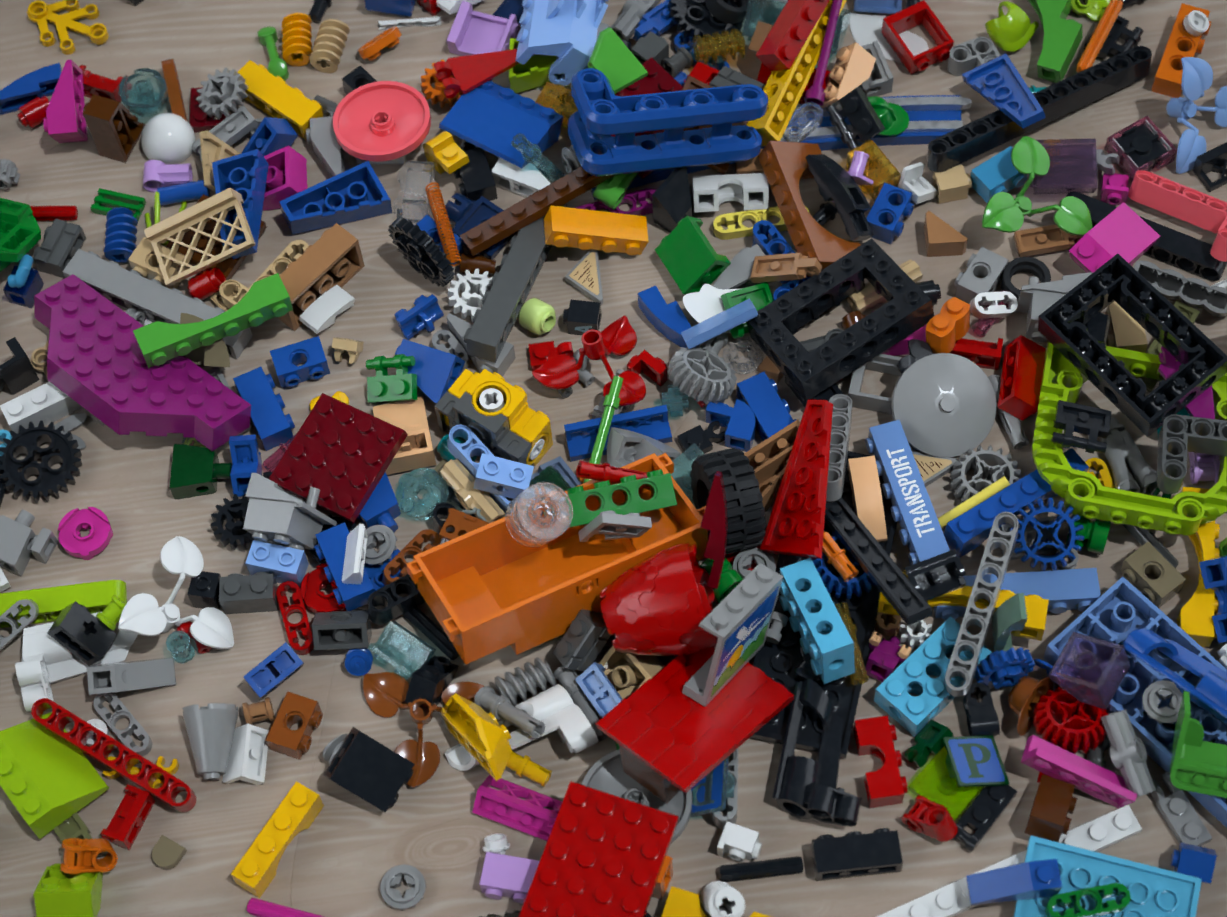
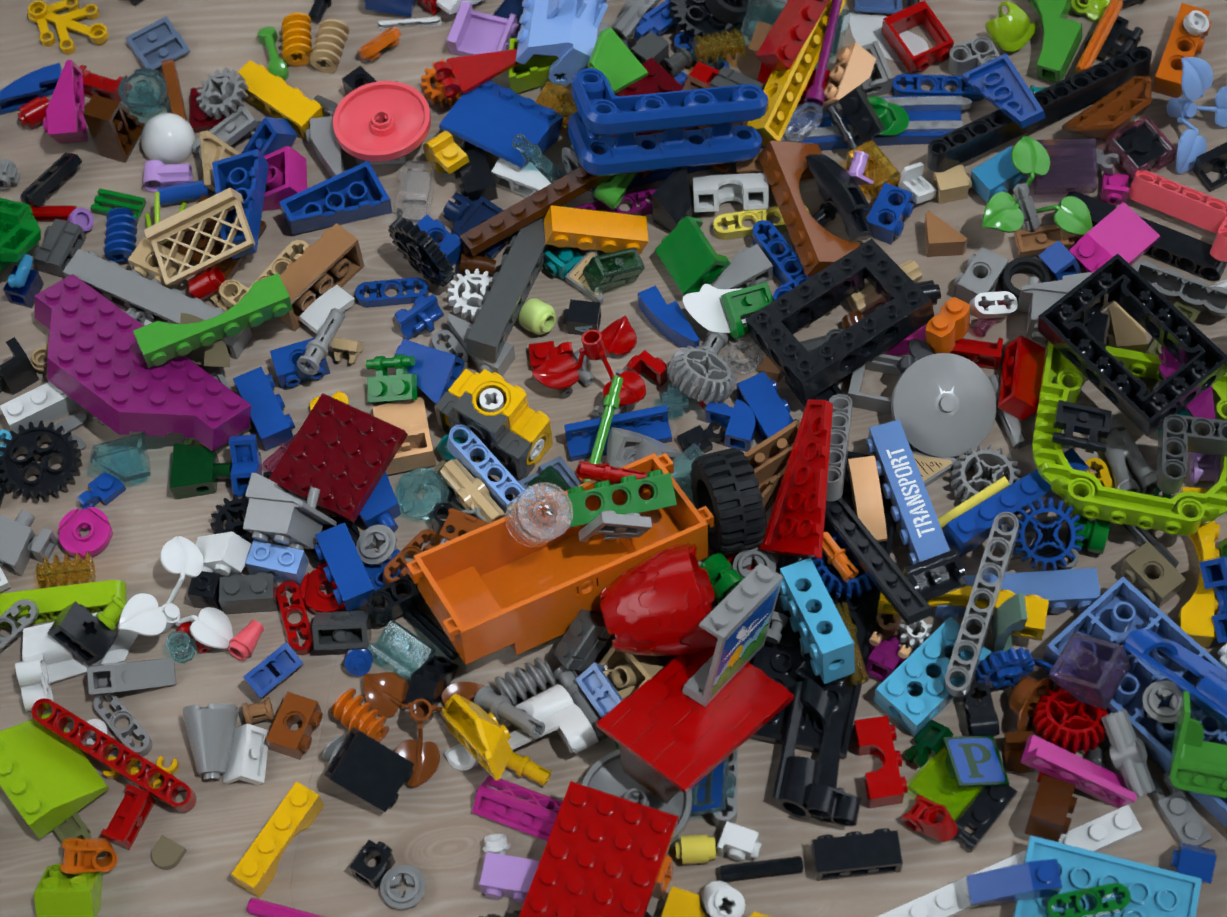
white slope [342,524,368,584] -> none
orange piece [425,182,462,266] -> none
light blue brick [473,453,534,502] -> none
medium blue tile [681,298,758,349] -> none
dark red slope [700,471,728,589] -> none
medium nougat hinge [750,253,822,283] -> none
none -> black plate [21,153,83,207]
none -> clear yellow piece [36,551,96,589]
none -> medium lavender tile [68,208,94,233]
none -> blue plate [77,469,126,509]
none -> clear light blue slope [90,433,151,483]
none -> sand blue slope [125,16,190,74]
none -> white brick [195,532,251,576]
none -> coral cone [227,620,264,661]
none -> light grey pin [297,308,345,375]
none -> orange piece [331,688,390,743]
none -> black brick [349,839,395,890]
none -> blue beam [355,277,429,308]
none -> teal bracket [544,247,583,280]
none -> clear green brick [583,247,645,292]
none -> light yellow brick [675,834,716,865]
none -> blue beam [892,74,984,101]
none -> reddish brown panel [1002,731,1035,774]
none -> light grey axle [1013,183,1041,231]
none -> blue brick [1038,240,1082,281]
none -> dark orange wedge [1062,76,1151,141]

